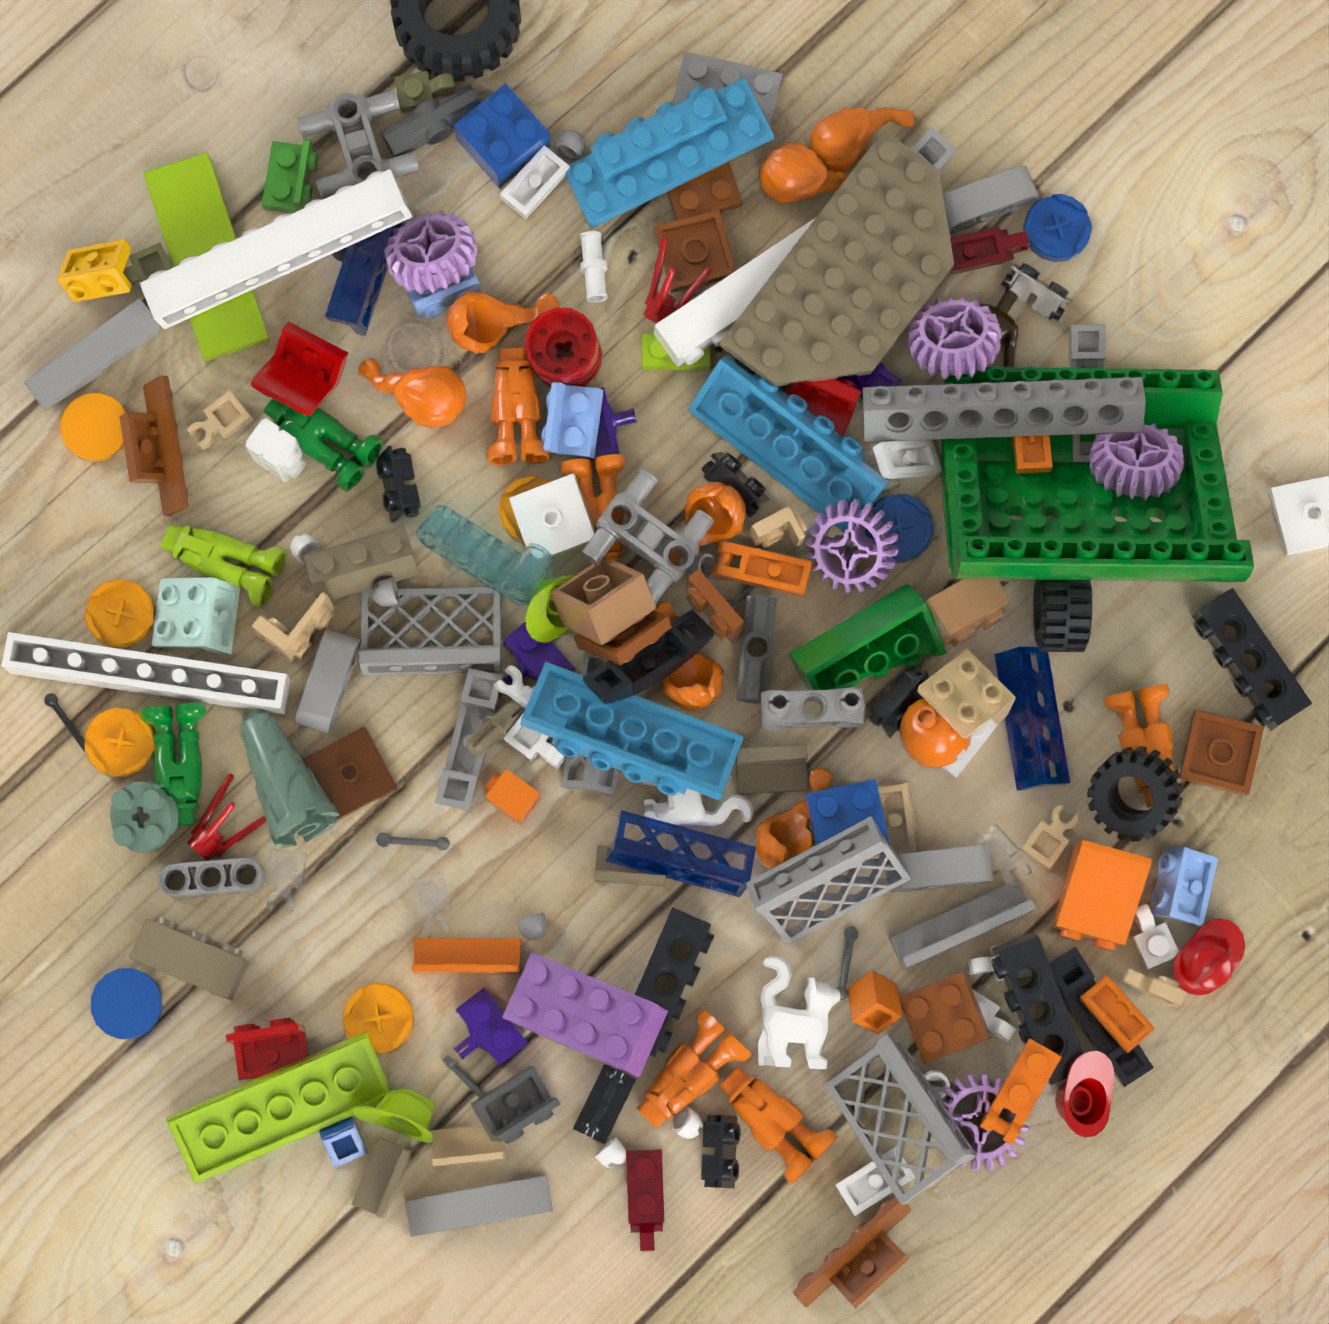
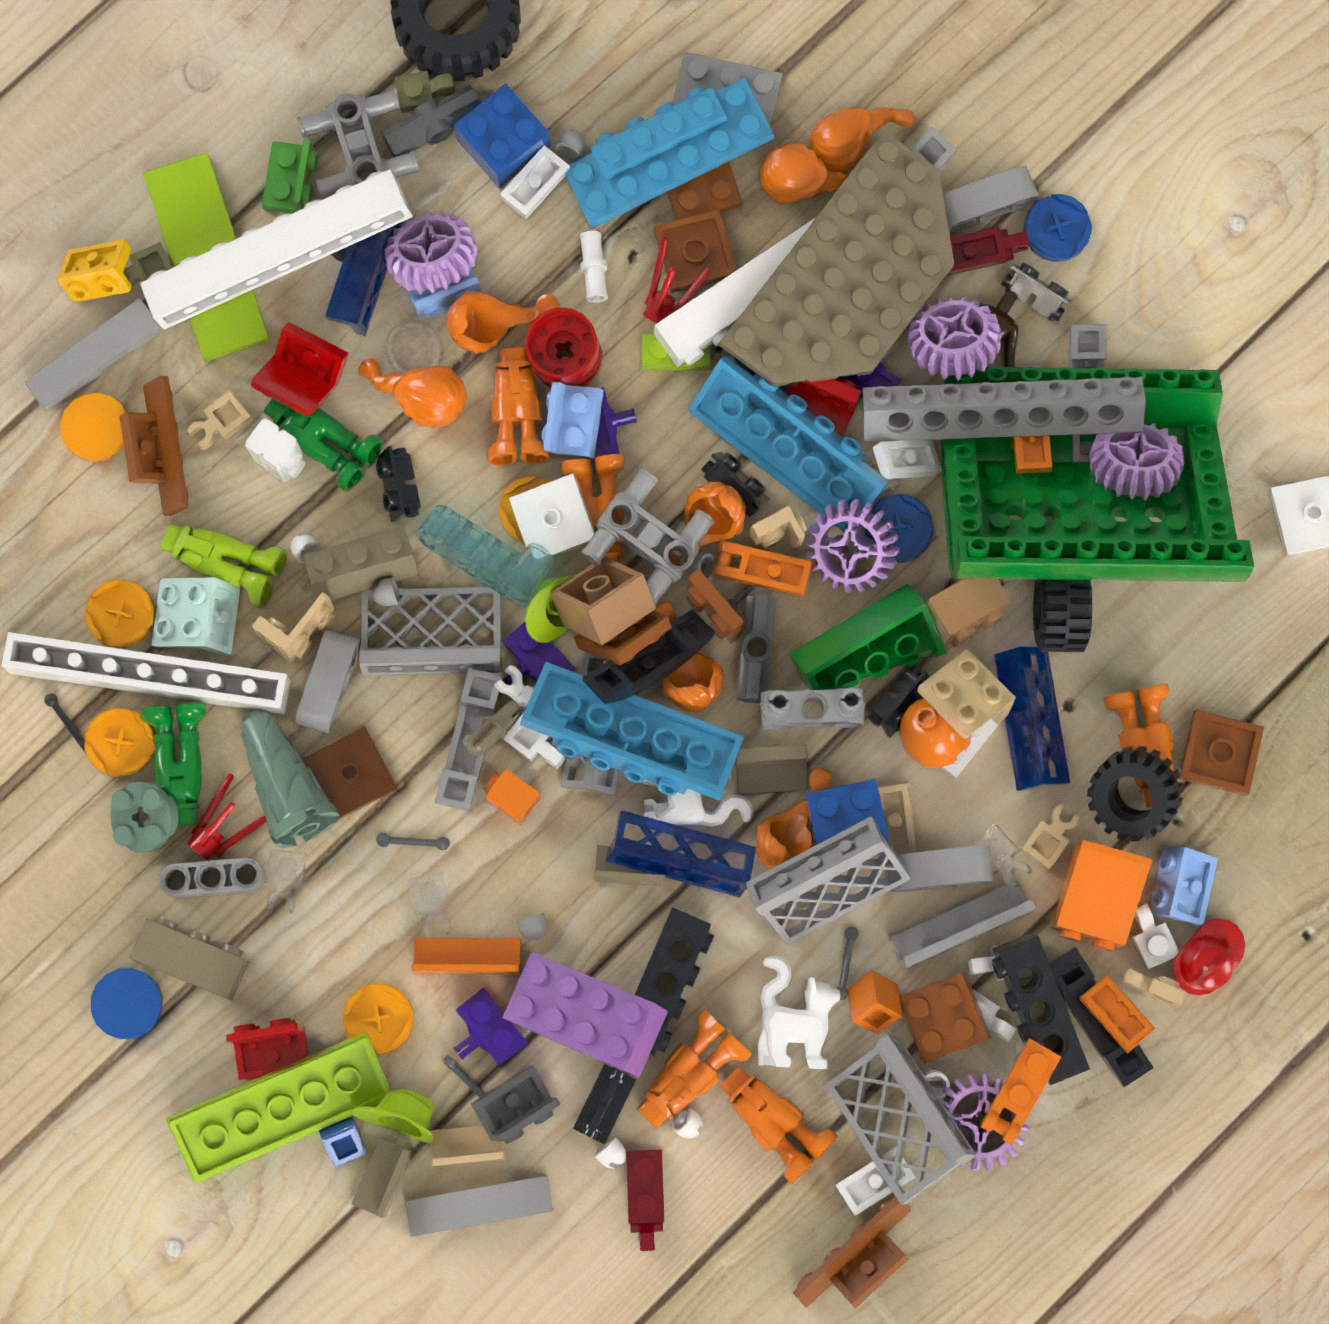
black hinge [701,1115,741,1189] -> none
red piece [1055,1050,1114,1138] -> none
black brick [1192,588,1312,731] -> none

